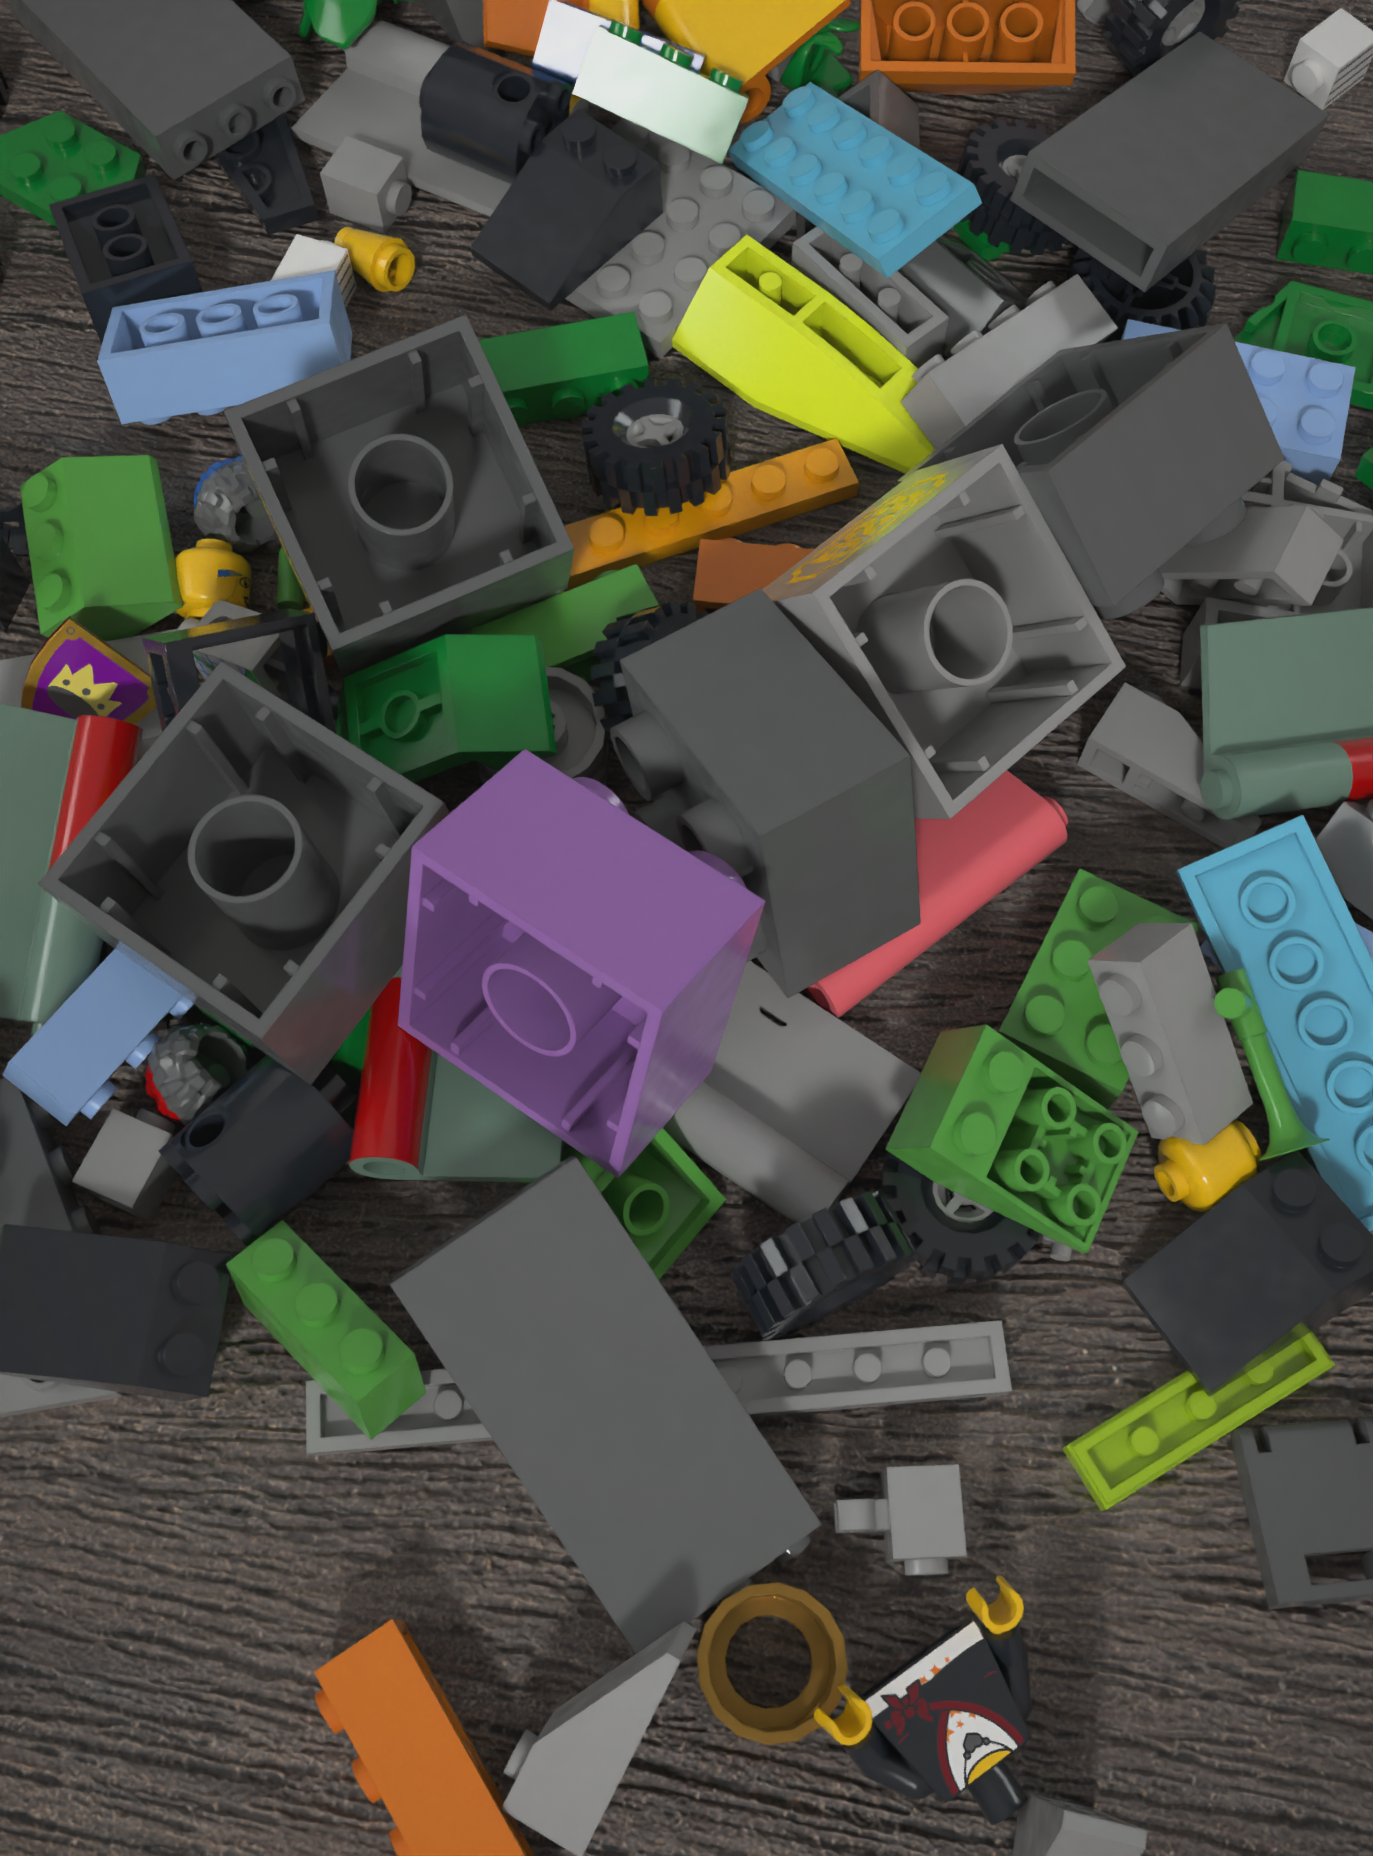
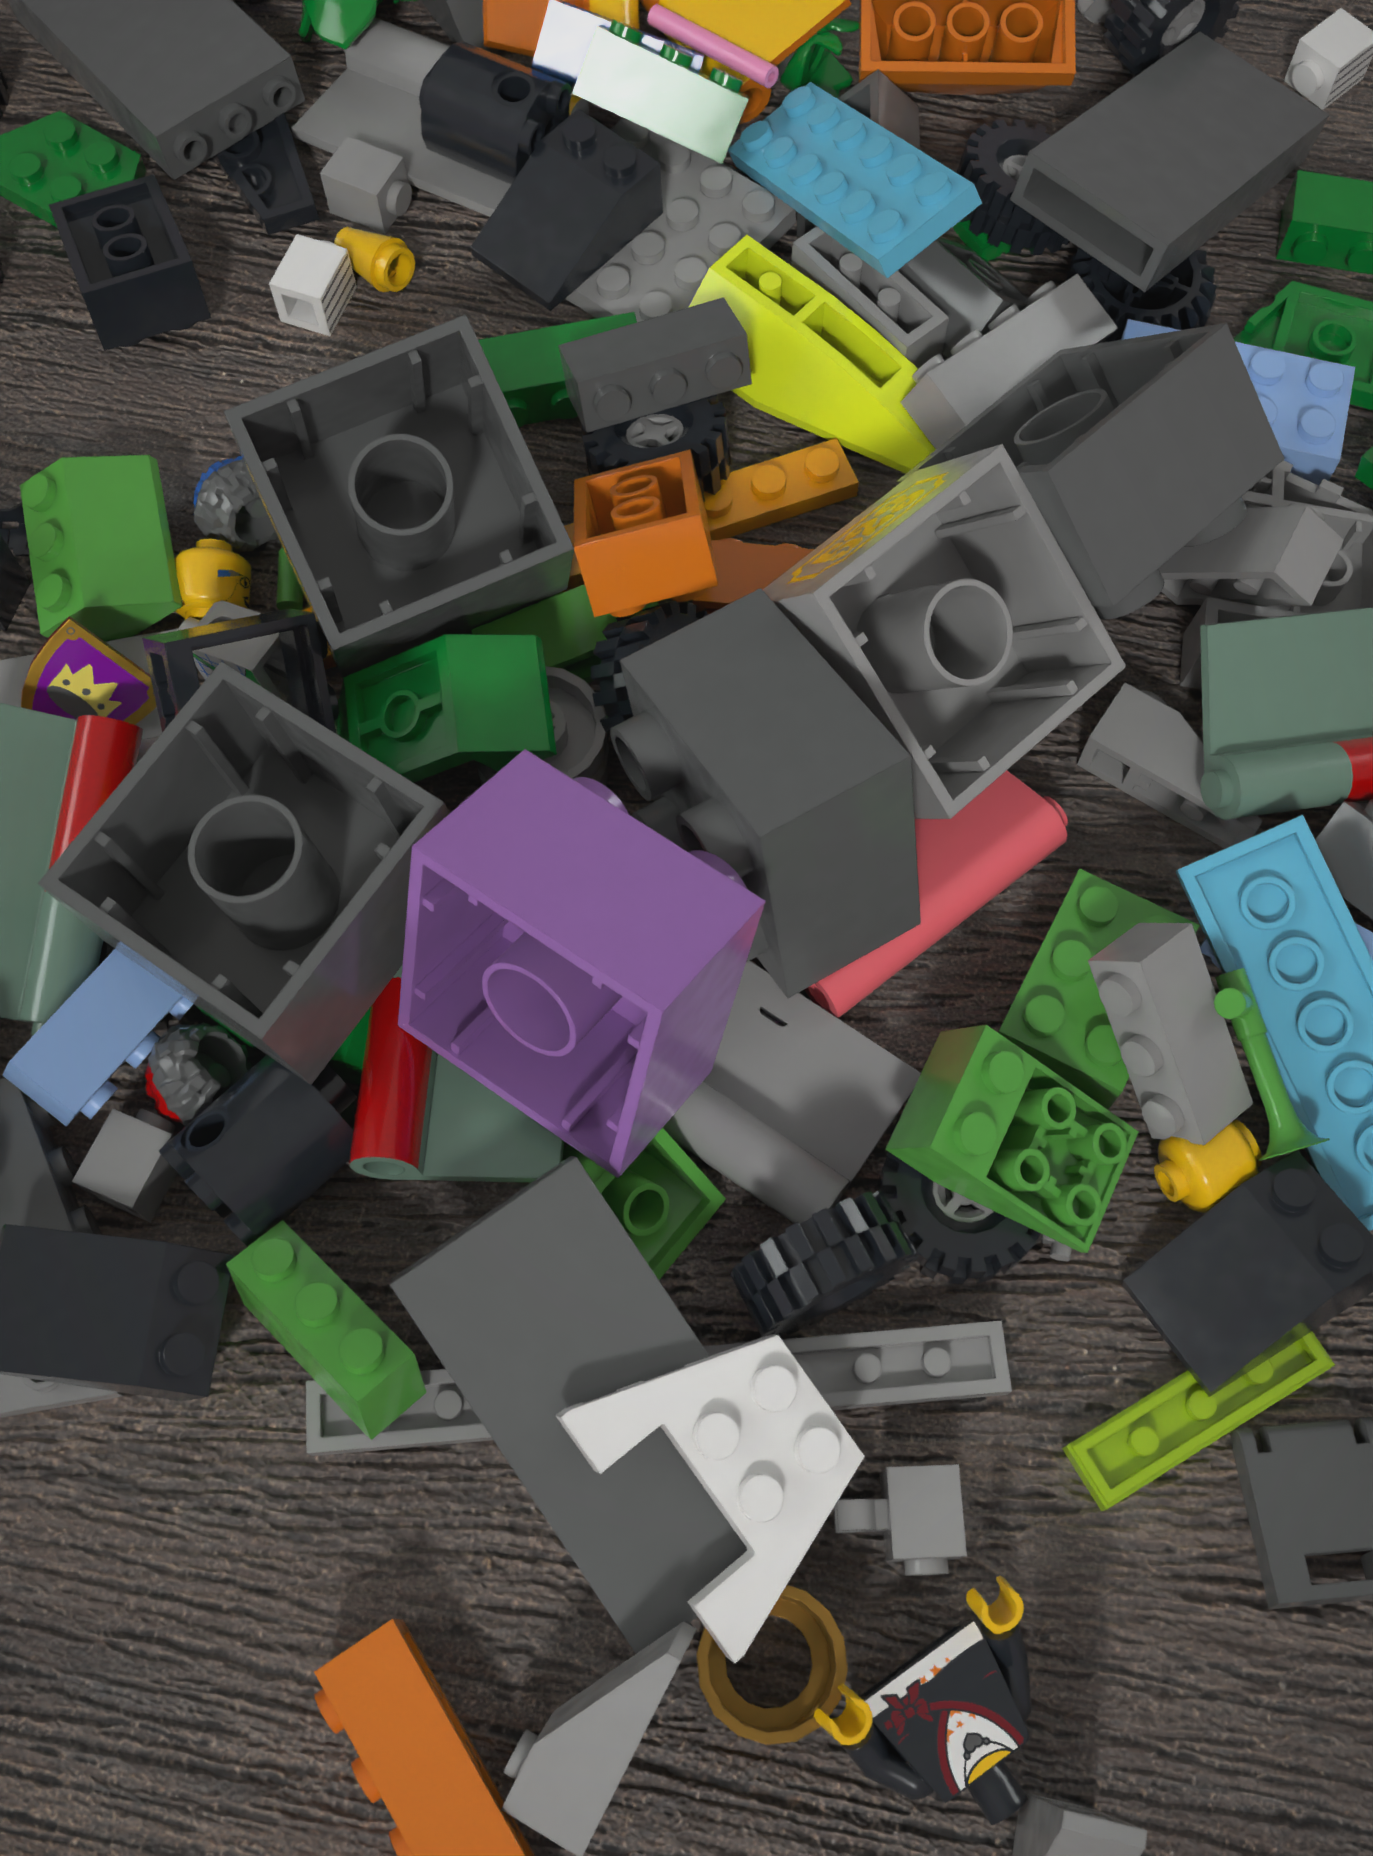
light blue brick [97,270,352,425] -> none
none -> white wing [555,1335,865,1663]
none -> dark grey brick [558,297,752,433]
none -> orange brick [573,450,719,617]
none -> bright pink piece [647,4,779,88]

